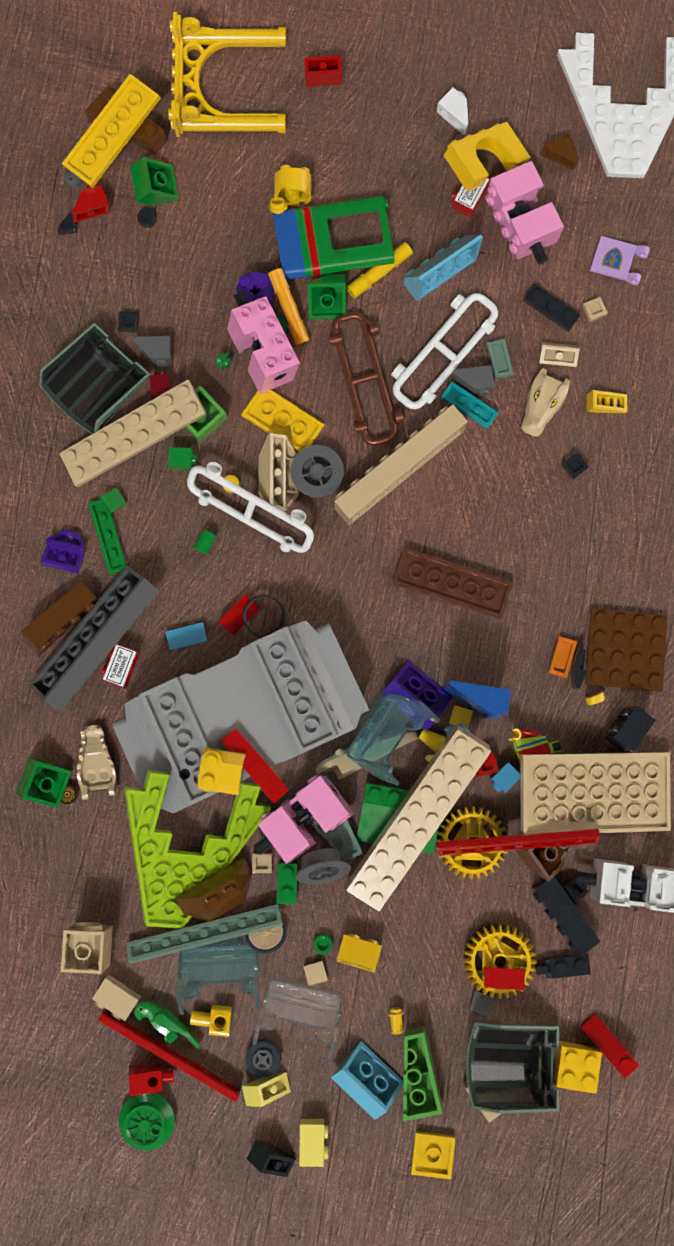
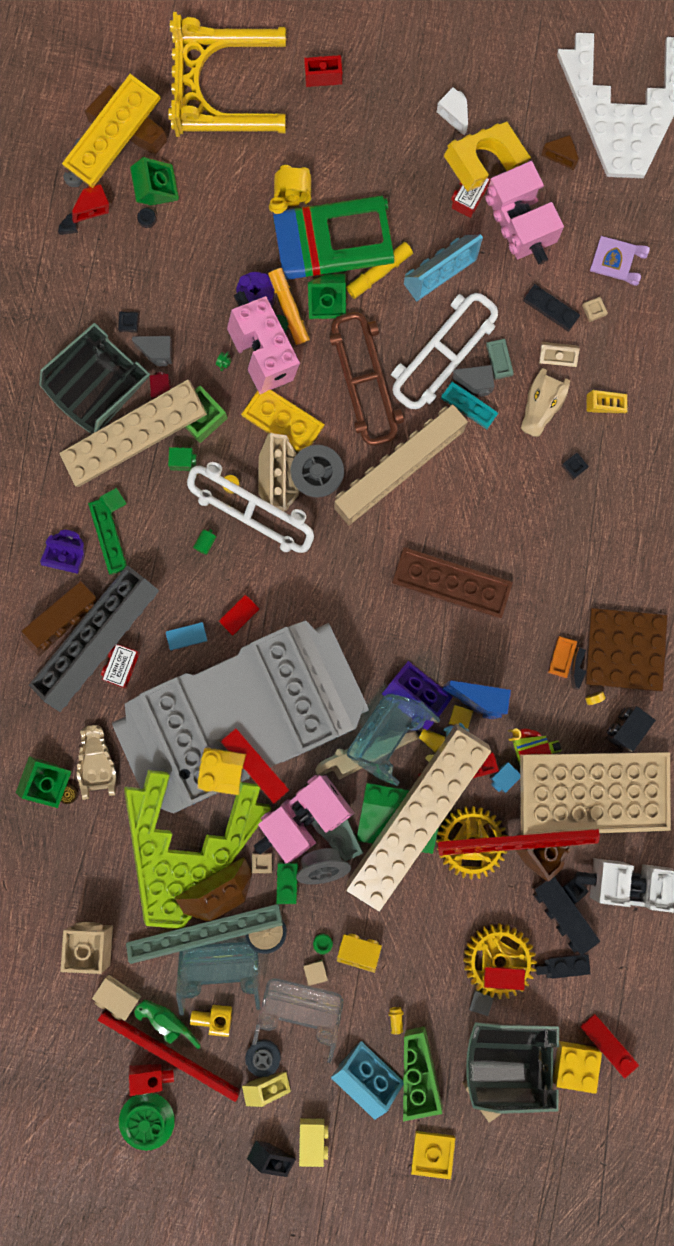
black tyre [242,595,286,638] -> none

